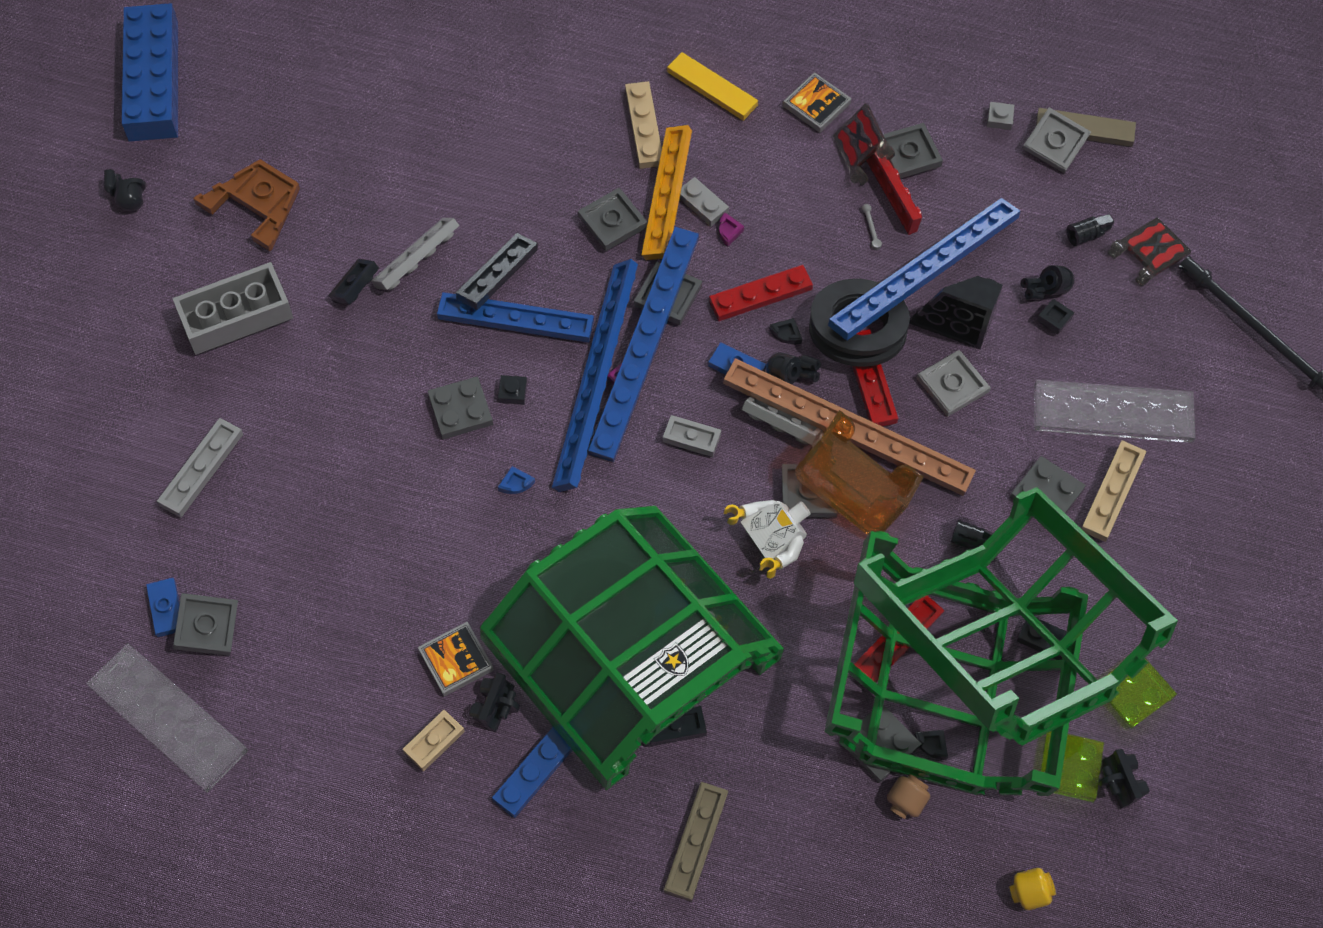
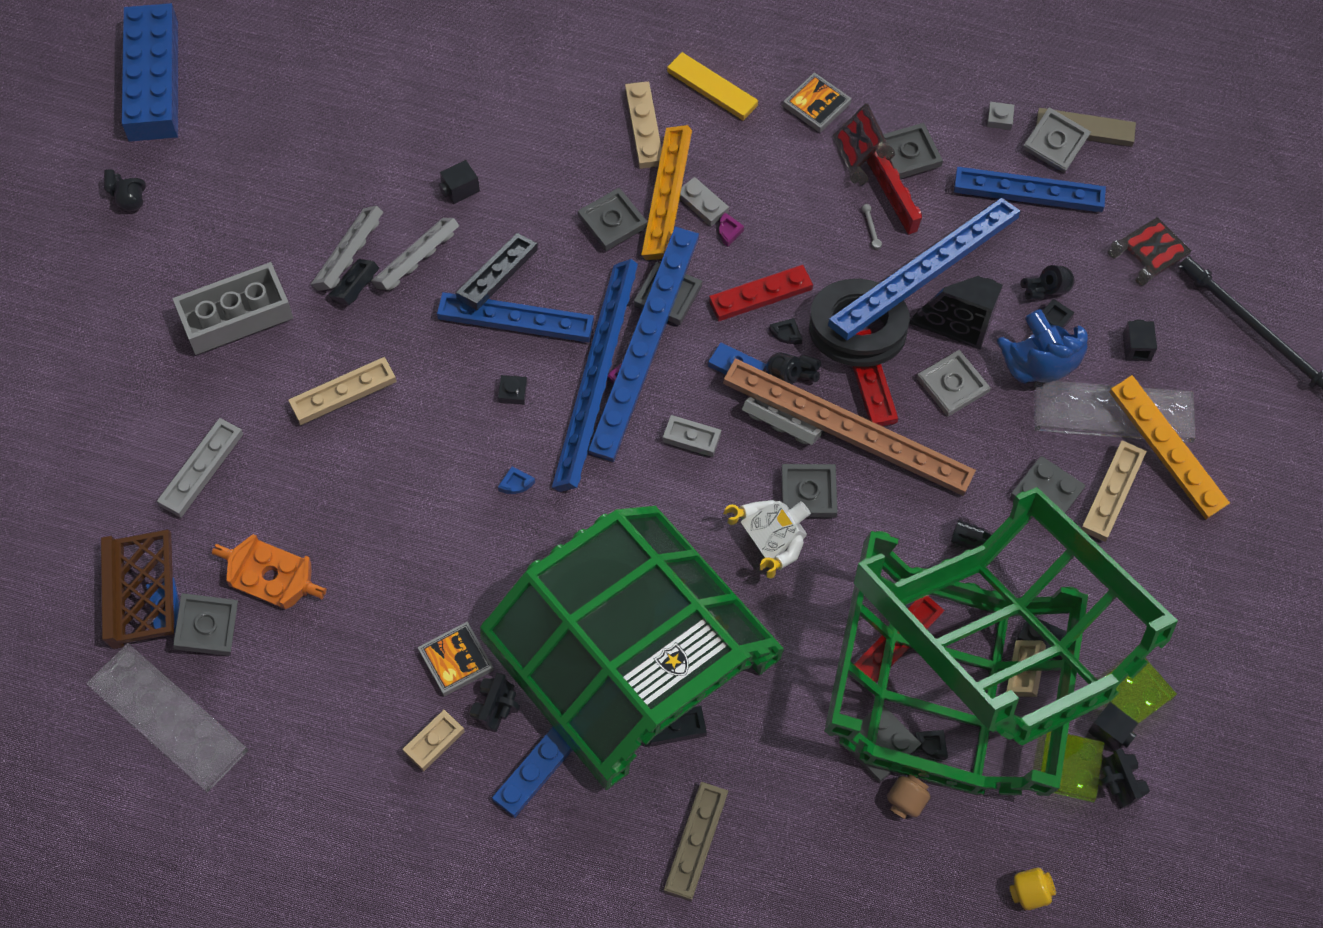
dark orange wing [193,159,300,251] -> none
dark grey plate [428,376,493,440] -> none
clear orange windscreen [795,410,924,535] -> none
black hinge [1066,214,1114,246] -> none
none -> reddish brown fence [101,529,174,649]
none -> orange plate [212,534,327,609]
none -> tan plate [288,357,397,425]
none -> light grey plate [311,206,383,291]
none -> black brick [439,160,480,204]
none -> blue plate [954,167,1106,212]
none -> blue piece [997,309,1088,383]
none -> tan plate [1006,640,1046,697]
none -> black brick [1088,702,1138,751]
none -> light orange plate [1109,375,1230,520]
none -> black brick [1123,319,1157,361]

